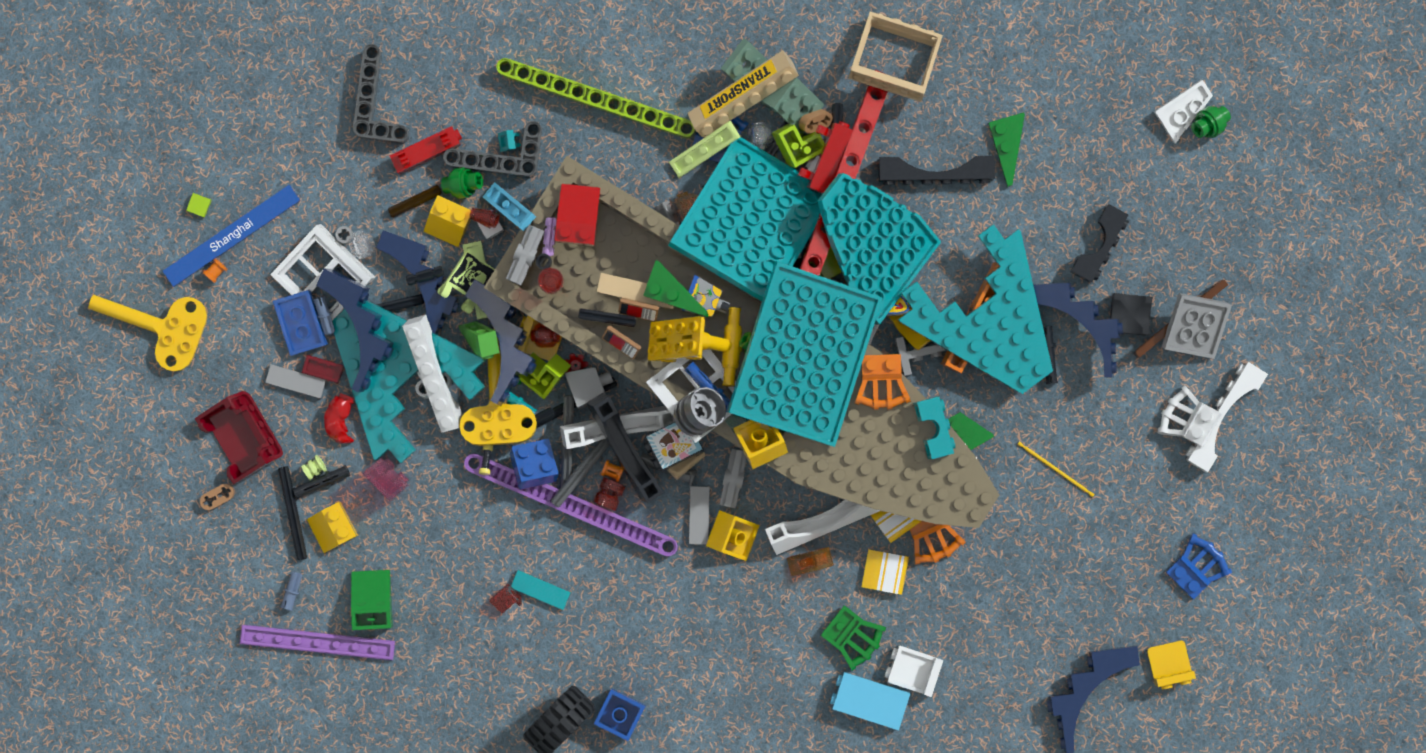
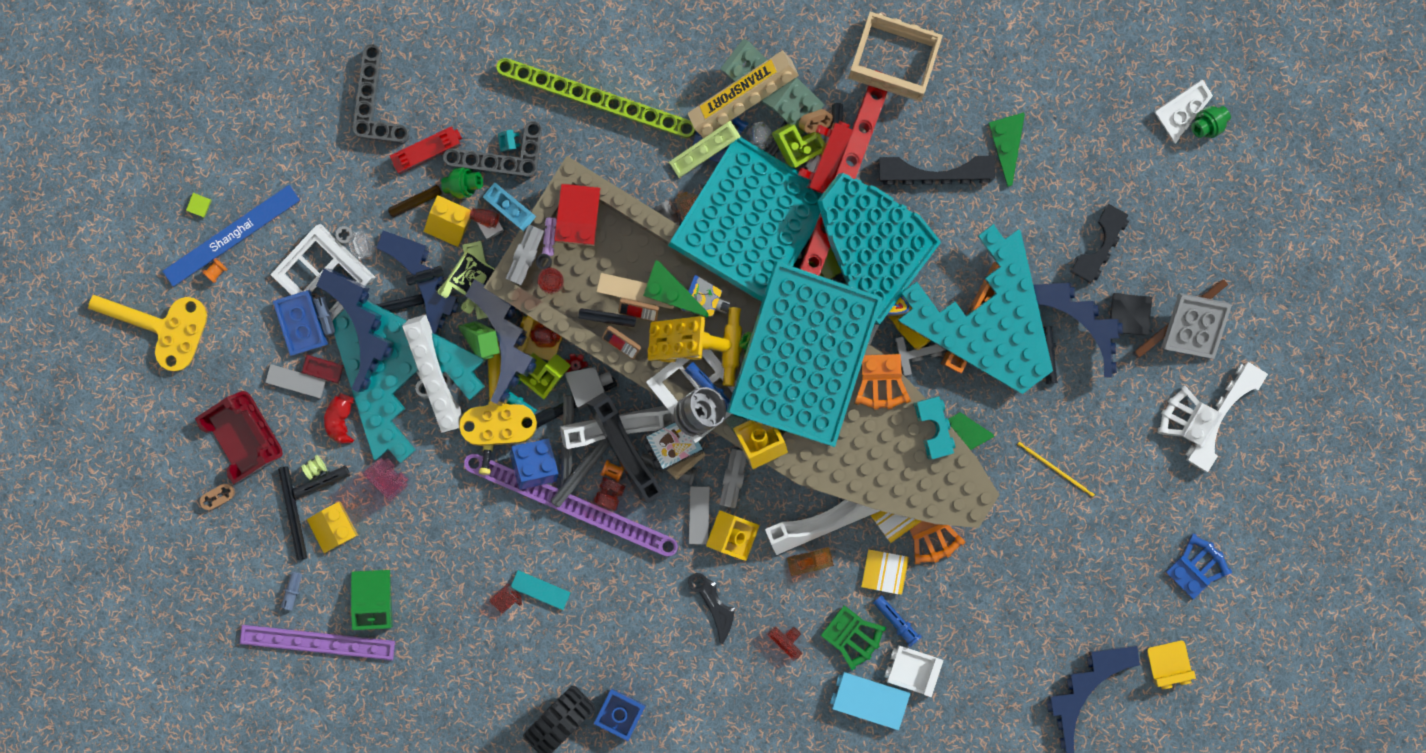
none -> black piece [688,573,735,644]
none -> clear red tile [767,626,803,661]
none -> blue pin [873,595,922,648]

